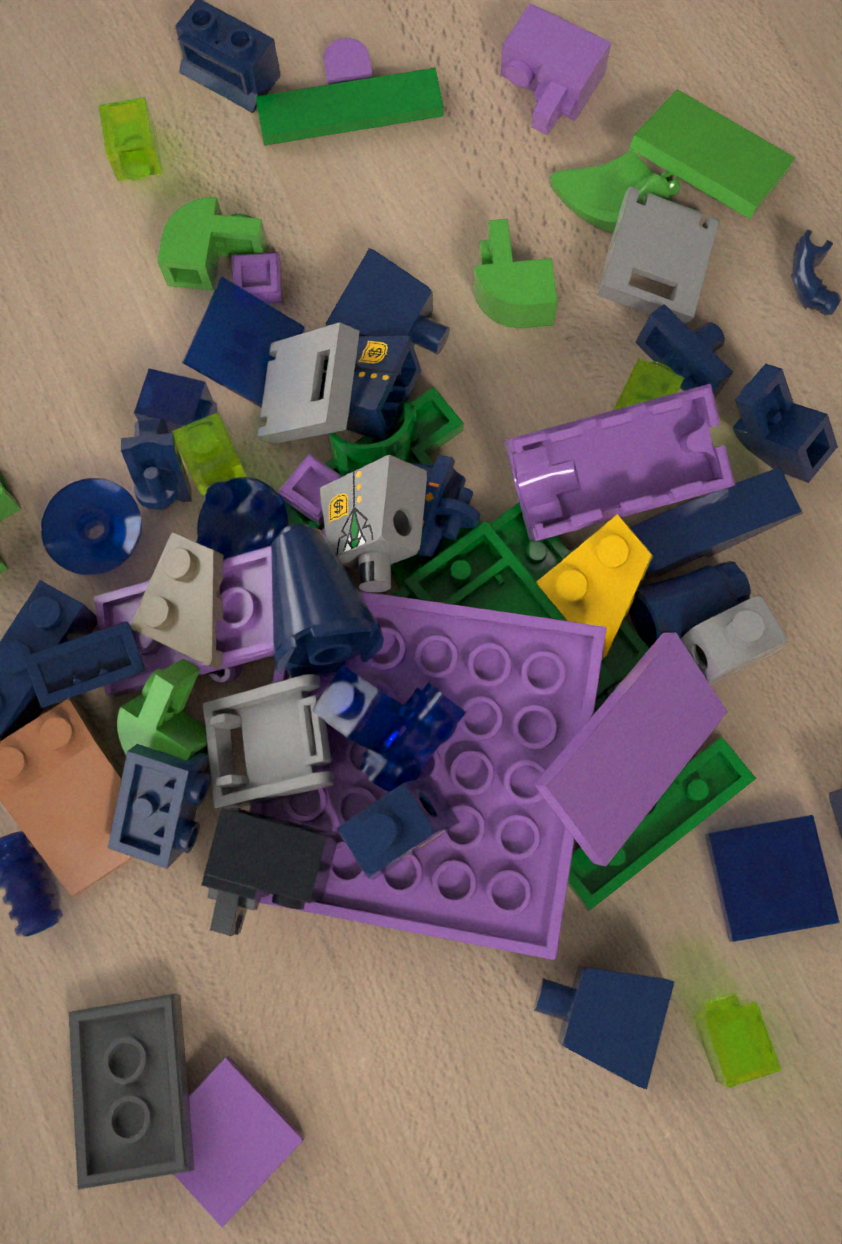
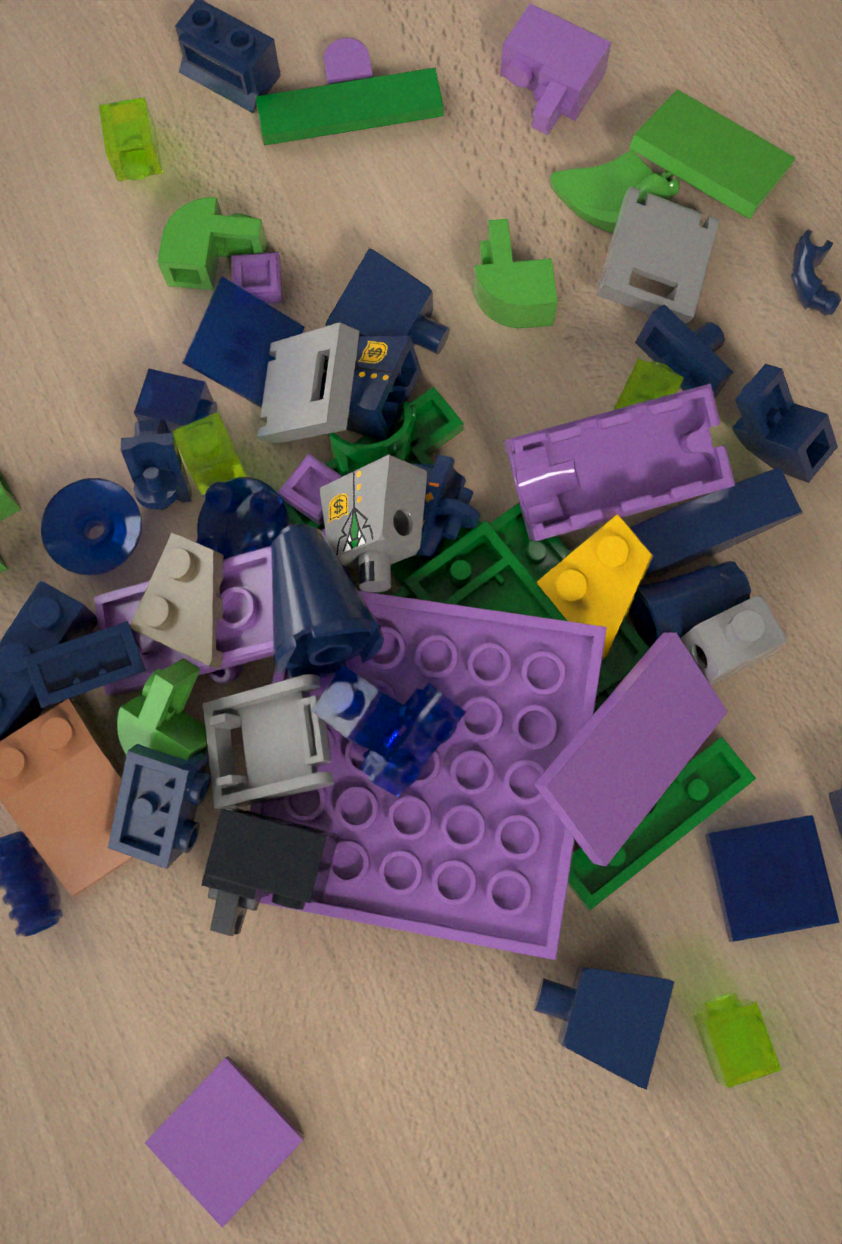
dark grey tile [69,994,195,1190] -> none
dark blue torso [337,776,460,880] -> none

